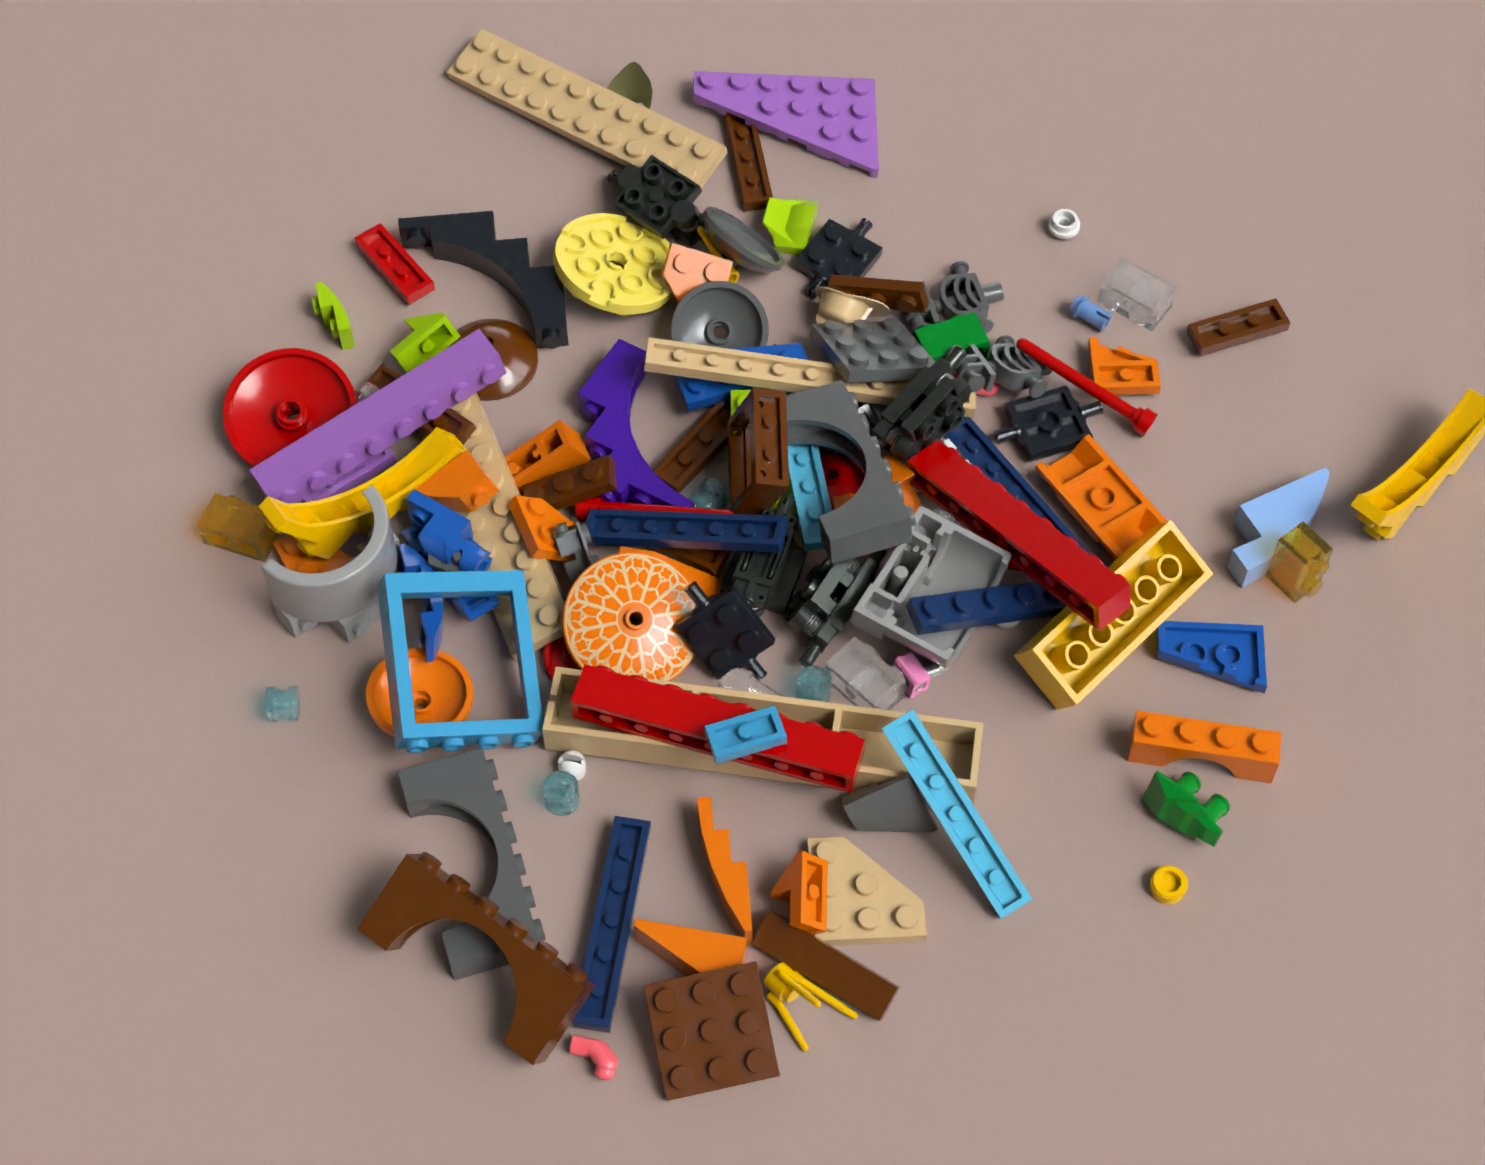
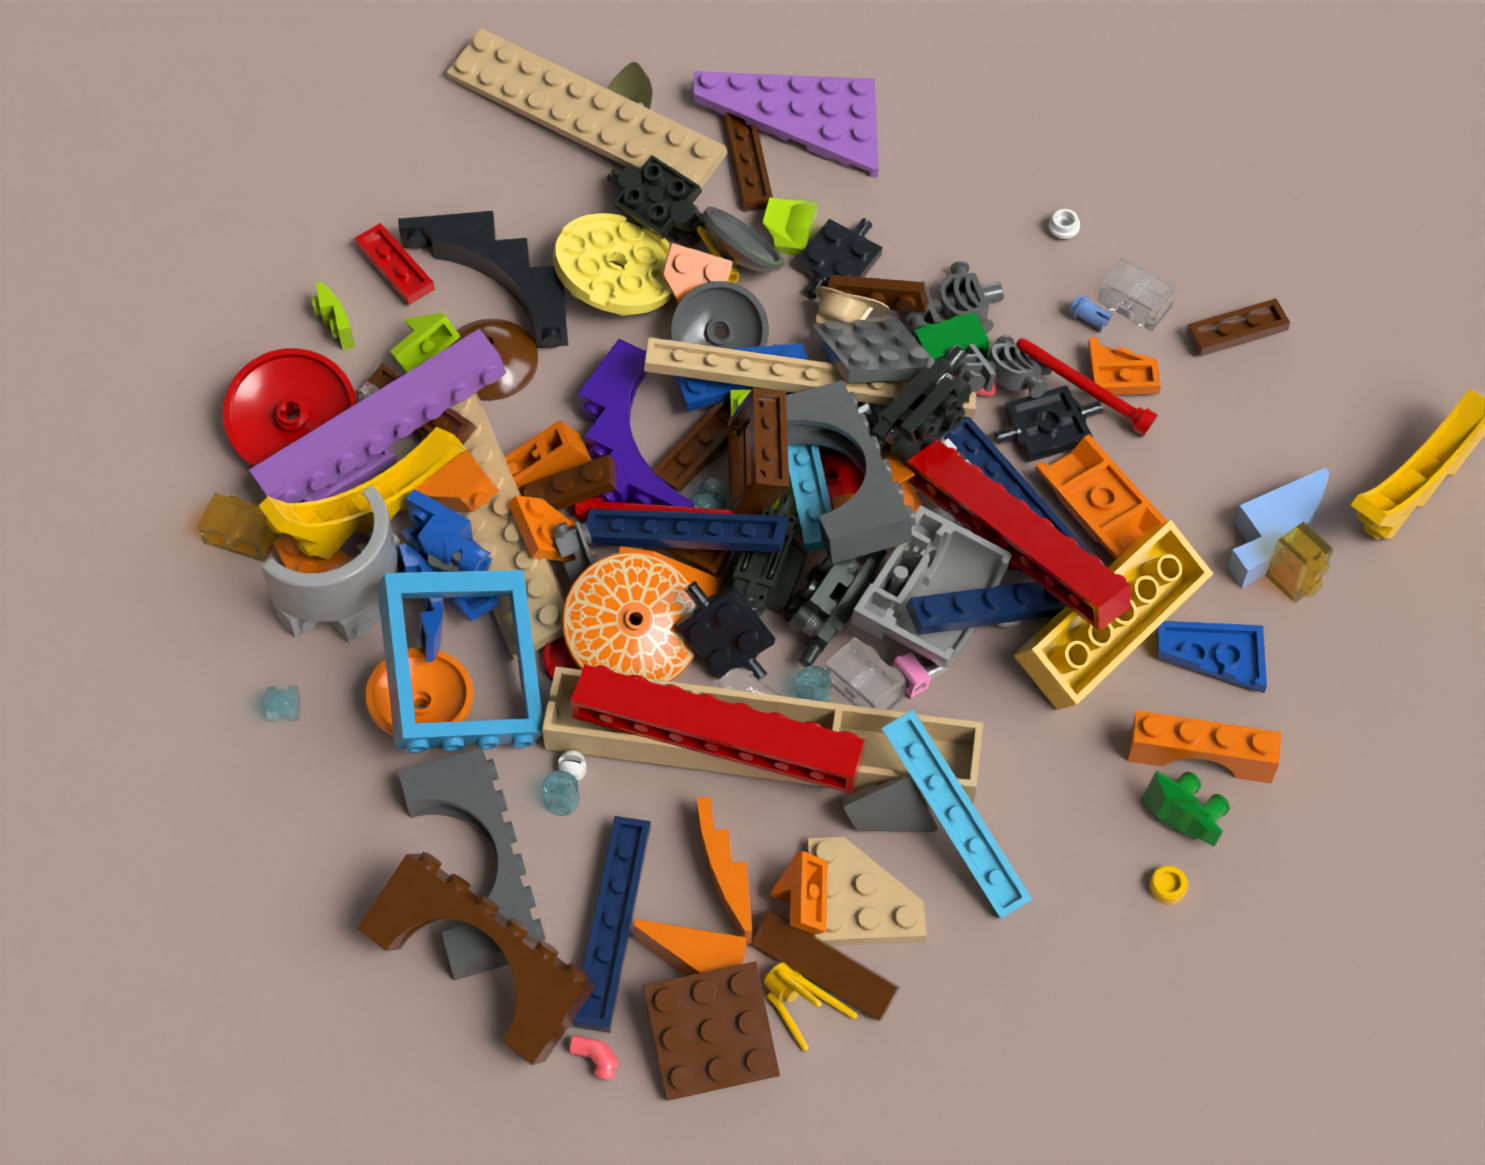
dark azure plate [704,705,787,764] -> none

